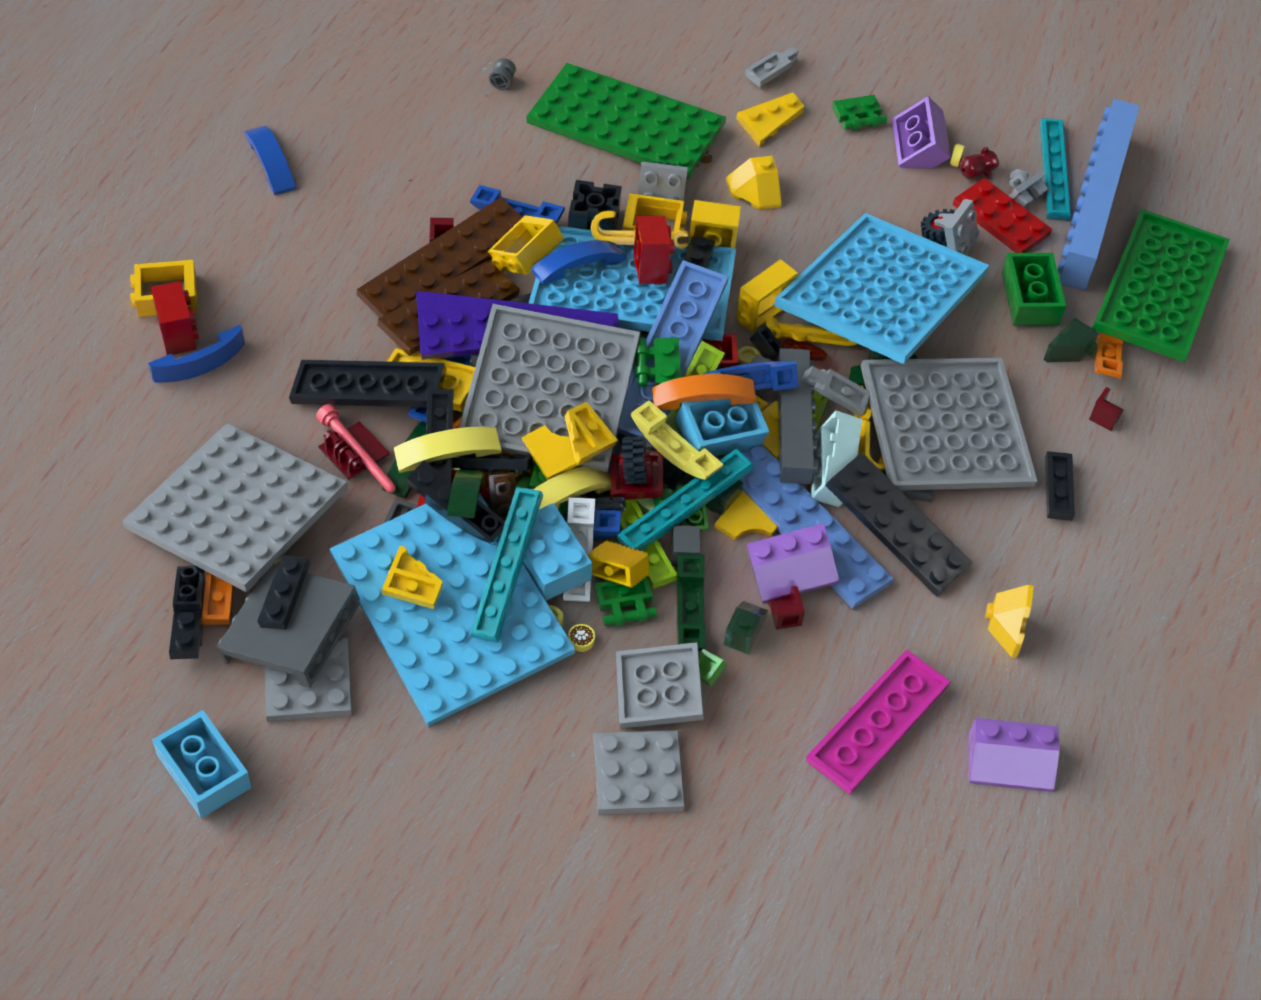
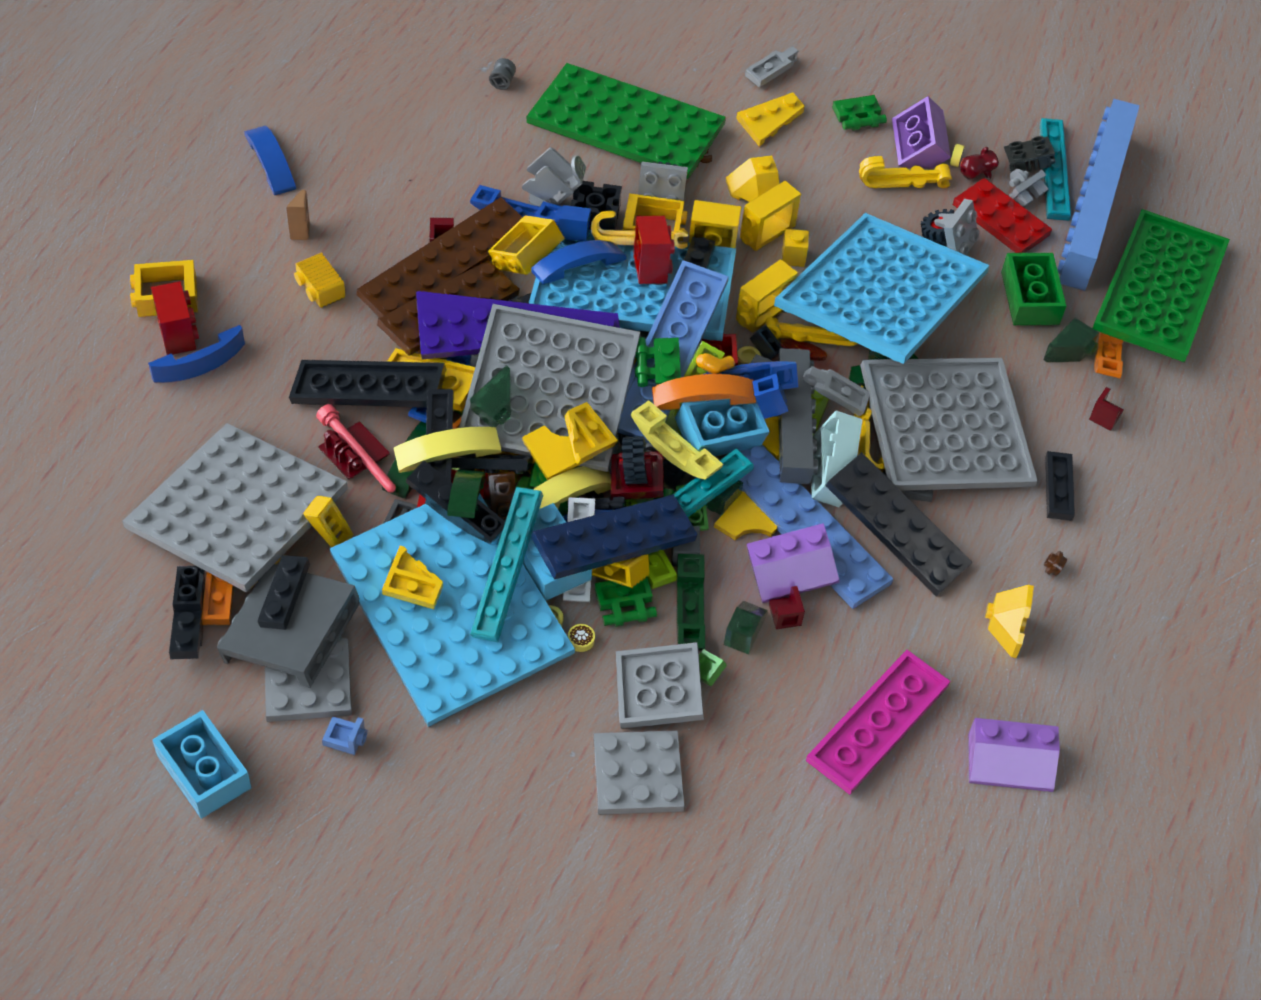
none -> medium nougat slope [286,190,310,240]
none -> yellow brick [294,252,346,308]
none -> yellow slope [303,496,354,548]
none -> medium blue bracket [322,717,368,755]
none -> clear green slope [470,365,512,427]
none -> light grey piece [522,147,586,207]
none -> dark blue plate [531,495,698,580]
none -> blue brick [555,205,591,241]
none -> light orange arm [696,353,735,374]
none -> yellow window [740,181,801,251]
none -> blue brick [753,373,788,419]
none -> yellow brick [782,229,809,267]
none -> yellow piece [859,156,952,188]
none -> pearl dark grey hinge [1004,136,1056,173]
none -> reddish brown plate [1044,551,1067,576]

